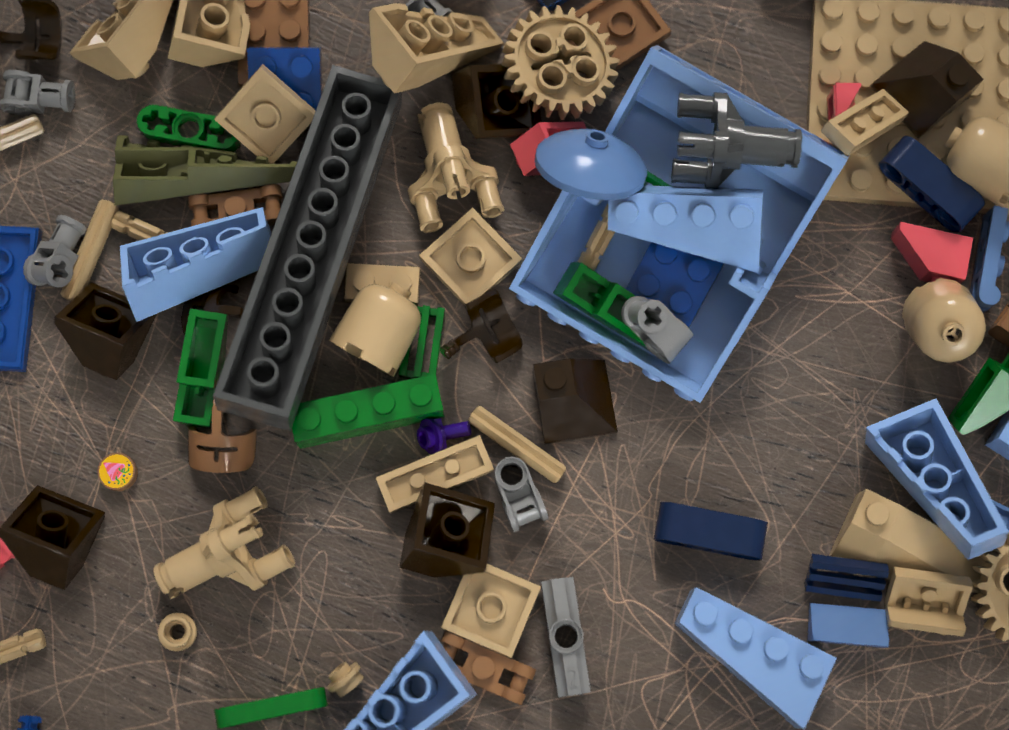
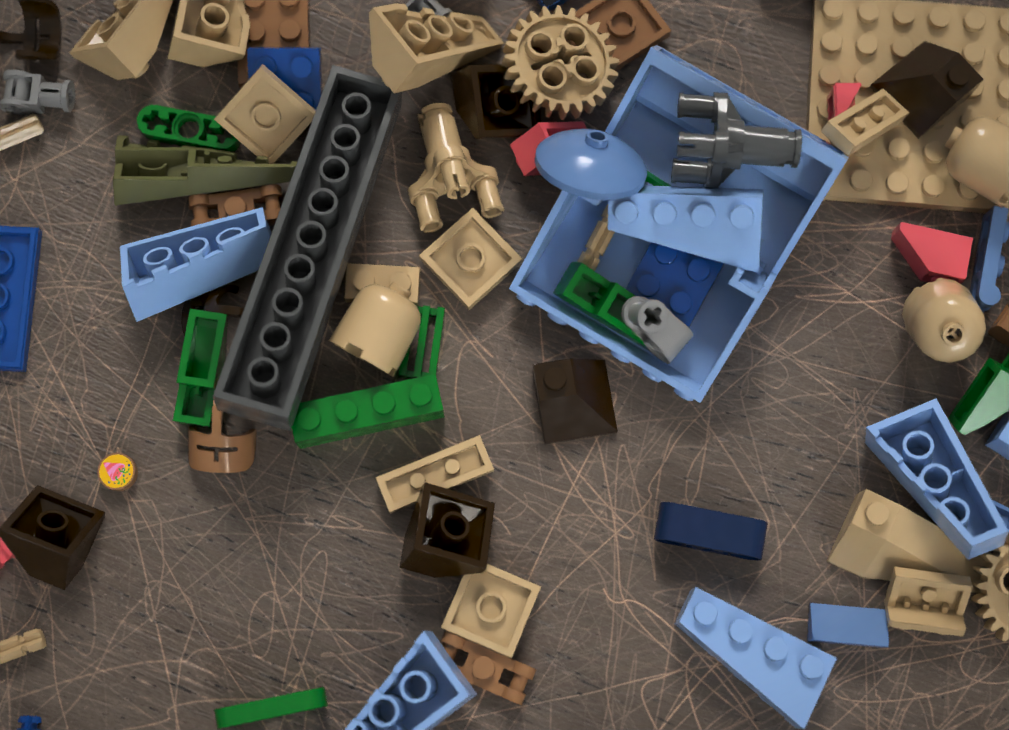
light grey connector [23,215,87,288] -> none
dark brown slope [54,282,156,381] -> none
tan axle [61,200,119,301] -> none
tan axle [111,211,168,240] -> none
tan wheel [154,486,295,599] -> none
tan plate [158,613,197,651] -> none
tan plate [327,662,364,697] -> none
dark purple plate [417,418,471,455] -> none
dark brown helmet [440,289,523,363] -> none
tan axle [468,406,566,483] -> none
light grey piece [494,457,549,533] -> none
light grey piece [541,577,591,697] -> none
dark blue tile [804,554,889,602] -> none
dark blue beam [878,136,985,233] -> none

